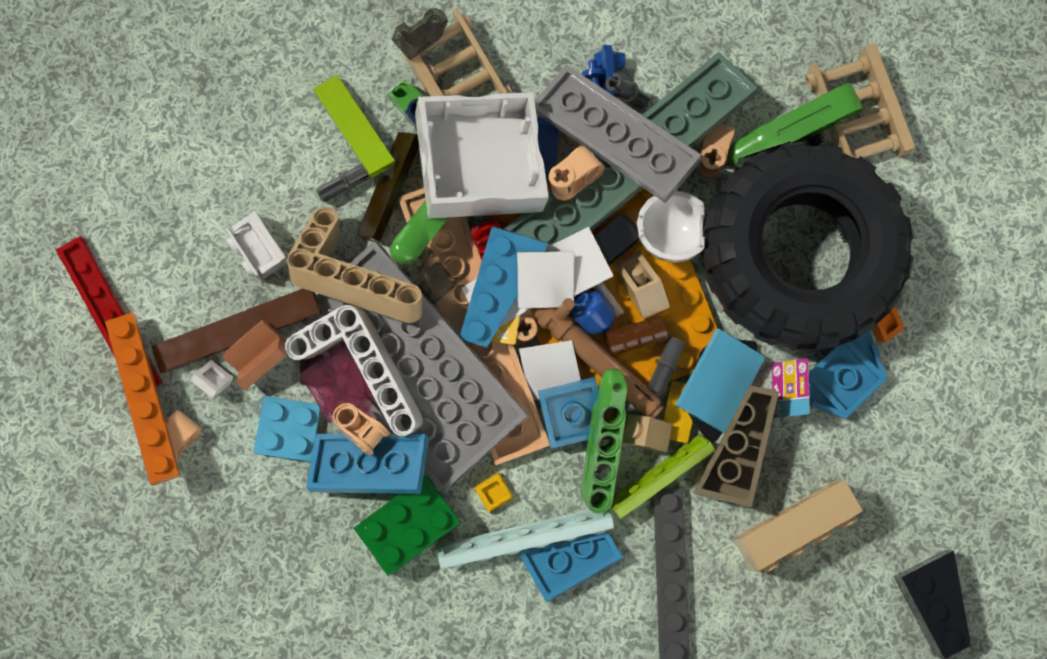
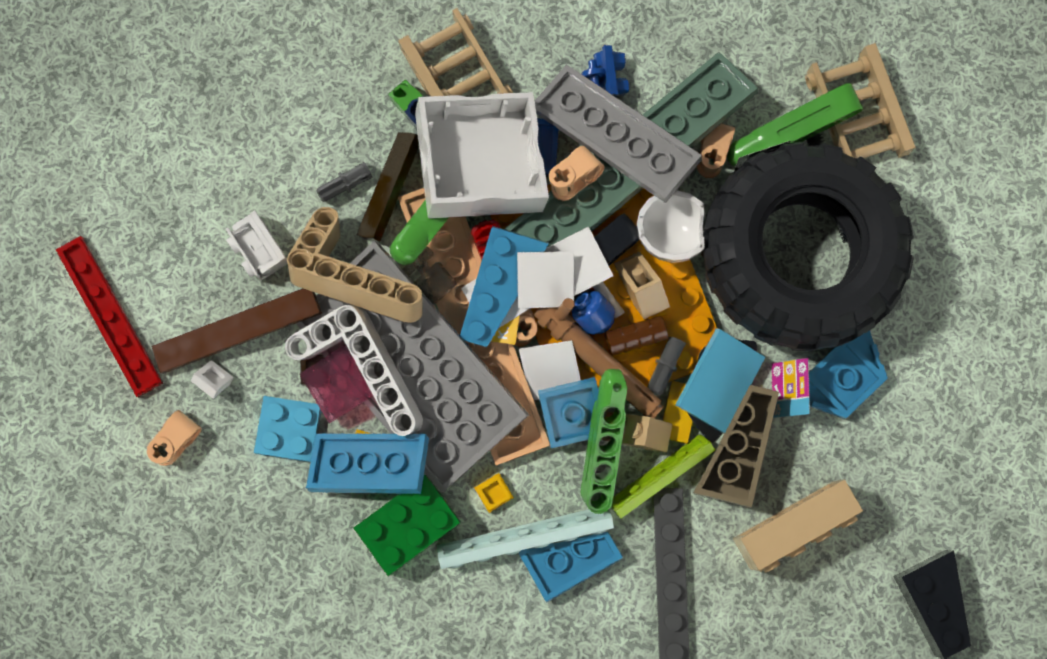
orange plate [105,312,181,486] -> none
nougat panel [222,320,287,390] -> none
lime tile [313,75,396,179] -> none
light nougat piece [332,403,390,456] -> none
clear smoke leg [391,8,448,60] -> none
dark grey axle [606,73,650,109] -> none
orange plate [872,306,905,343] -> none

